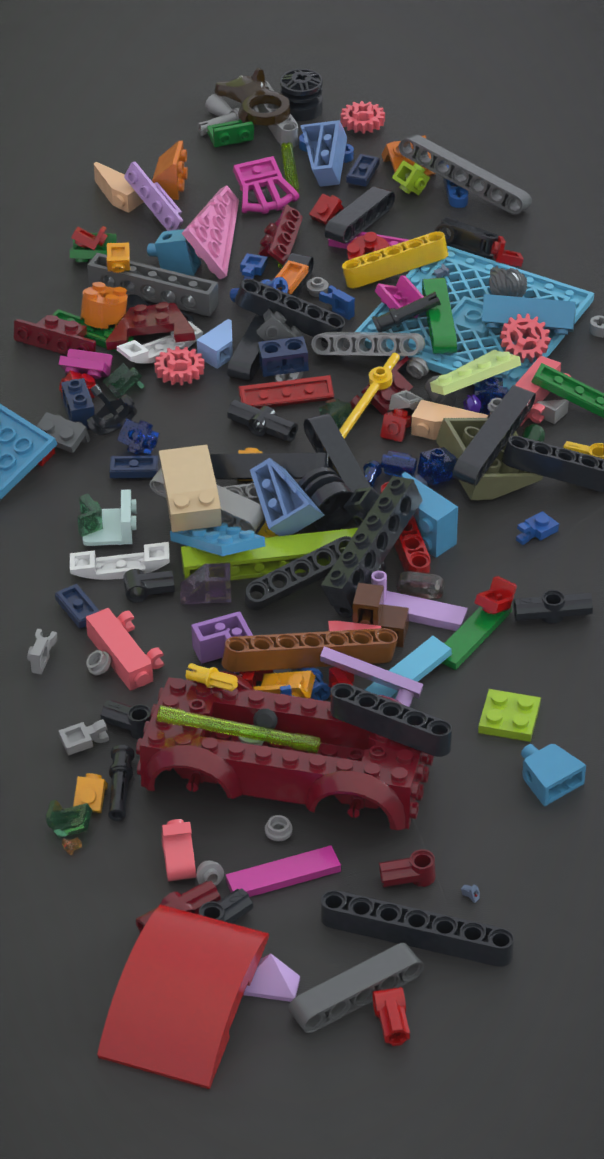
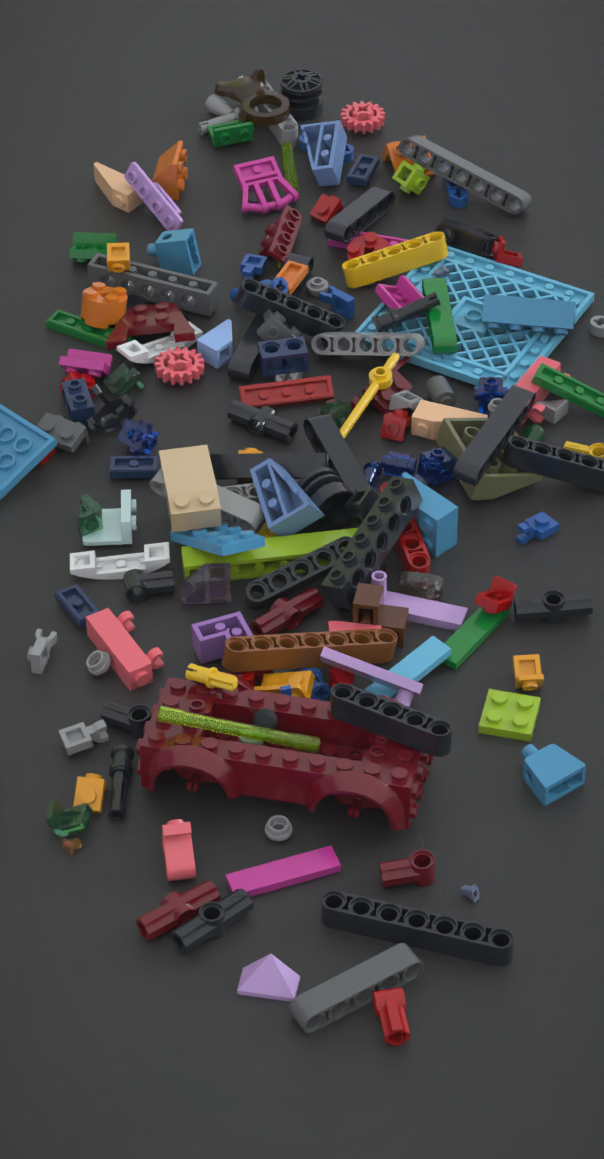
dark red bracket [14,315,96,355] -> none
red bracket [71,226,108,250] -> none
red slope [97,904,269,1089] -> none
bright pink wing [182,185,239,280] -> none
light grey plate [196,860,224,886] -> none
light grey plate [406,357,429,379] -> none
yellowish green wing [430,350,521,395] -> none
dark purple plate [463,395,481,413] -> none
dark grey hair [489,266,527,297] -> none
coral gear [500,314,551,363] -> none
none -> dark red piece [250,587,323,635]
none -> light orange bracket [512,654,544,691]

